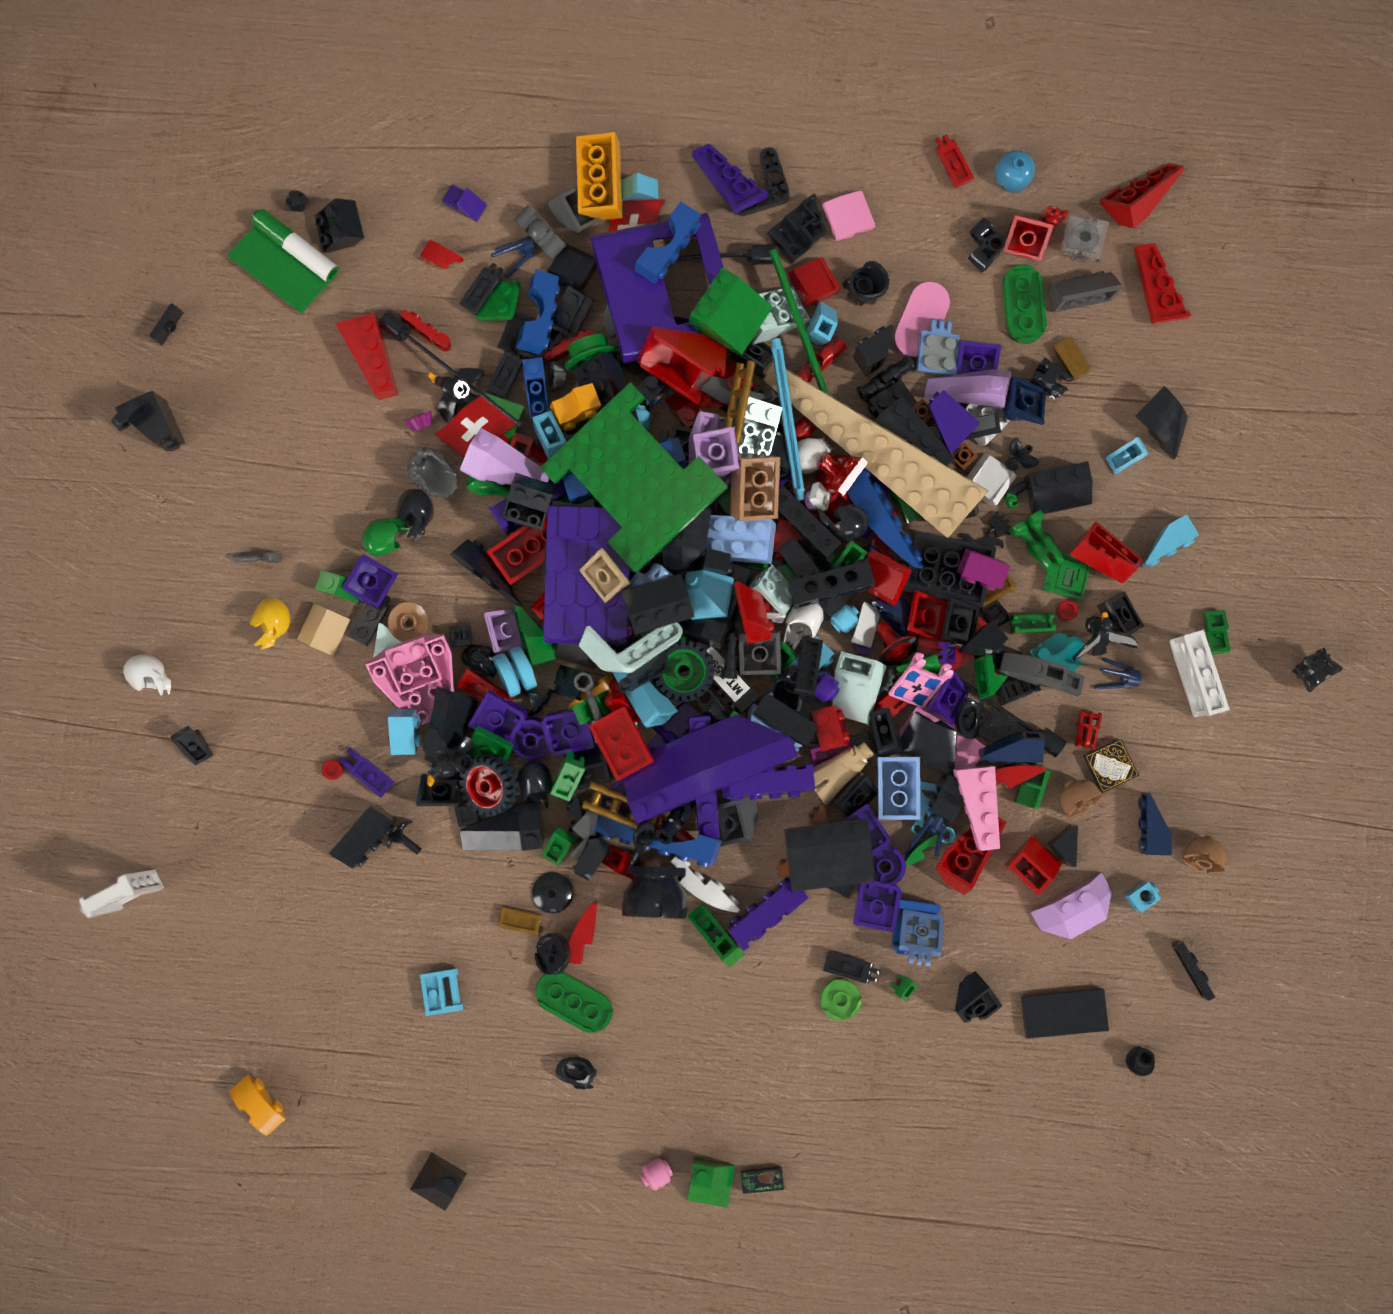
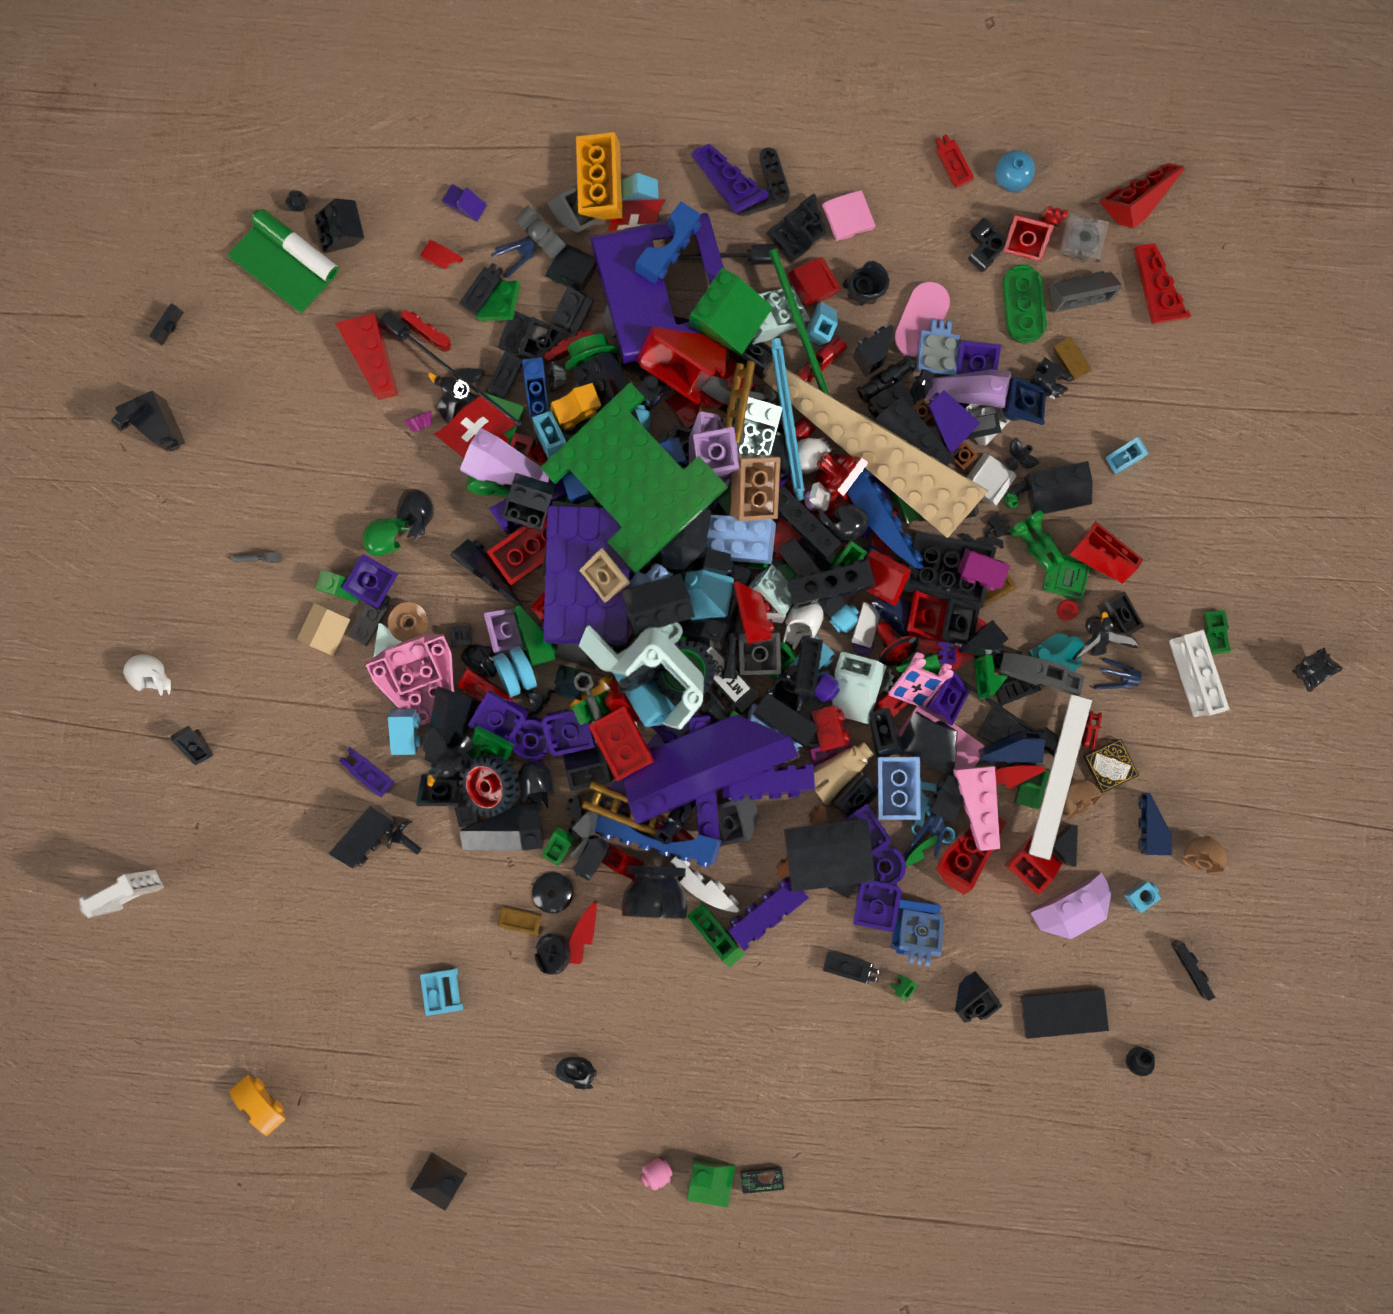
yellow helmet [250,597,291,649] -> none
red tile [322,759,344,780] -> none
dark grey piece [407,446,458,498] -> none
blue arch [516,269,560,355] -> none
green tile [535,971,613,1033] -> none
green hinge [550,750,585,801] -> none
black piece [629,821,656,866] -> none
bright green tile [820,978,861,1021] -> none
black tile [850,732,874,752] -> none
black hat [955,698,985,739] -> none
black slope [980,600,1009,627] -> none
green hinge [1010,612,1056,635] -> none
black slope [1135,386,1188,460] -> none
medium azure slope [1140,514,1199,568] -> none
none -> light aqua windscreen [611,627,704,730]
none -> black piece [911,368,935,401]
none -> white tile [1028,695,1092,860]

